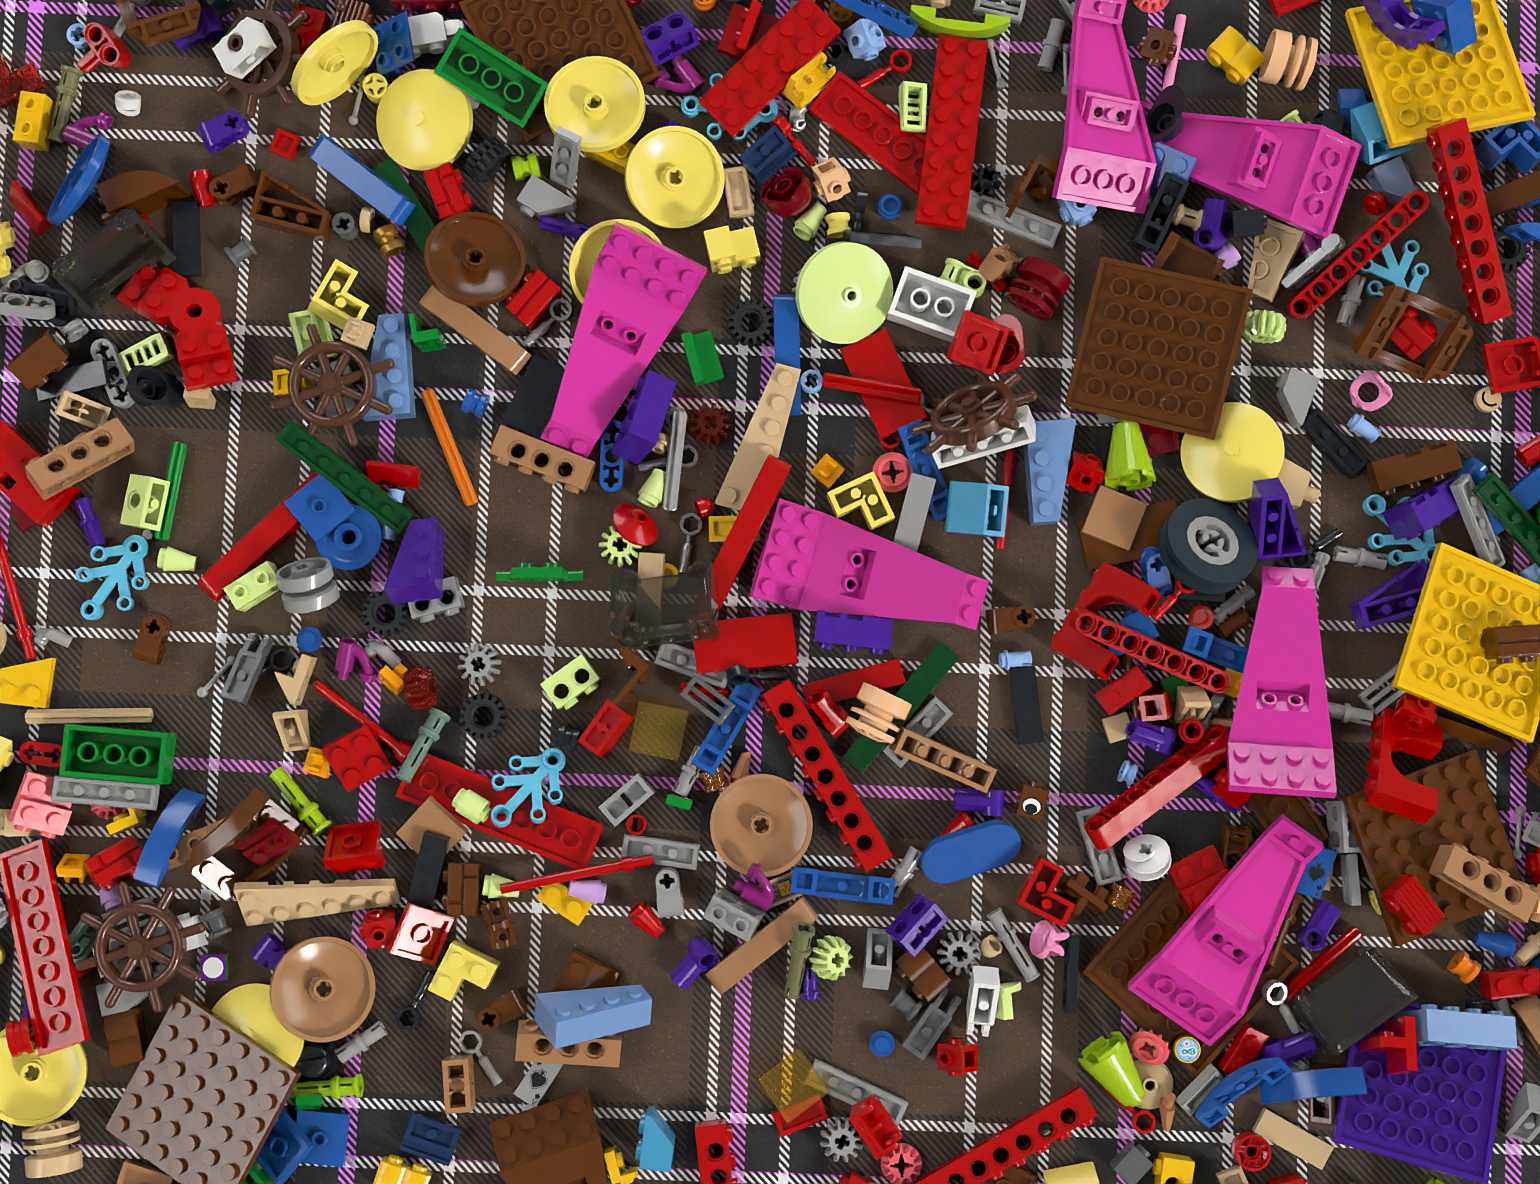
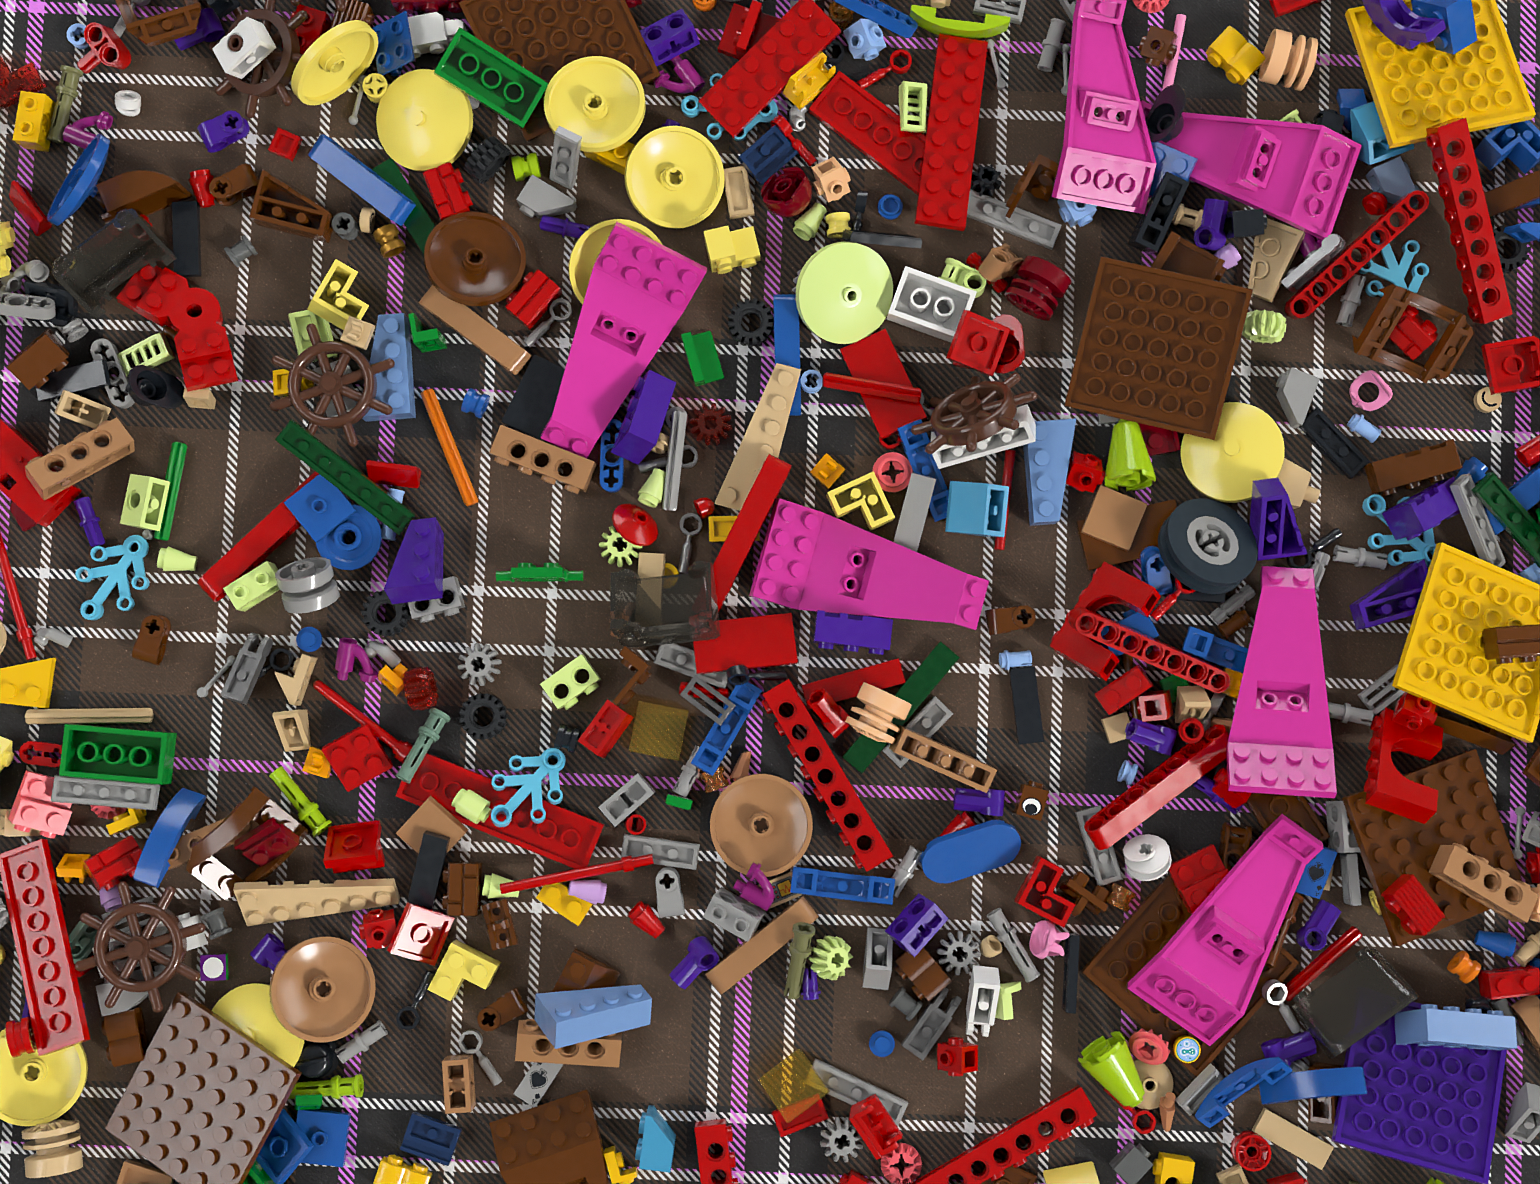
red plate [1188,605,1214,631] -> none
red plate [1218,1022,1269,1074] -> none
red bracket [1360,1016,1418,1075] -> none

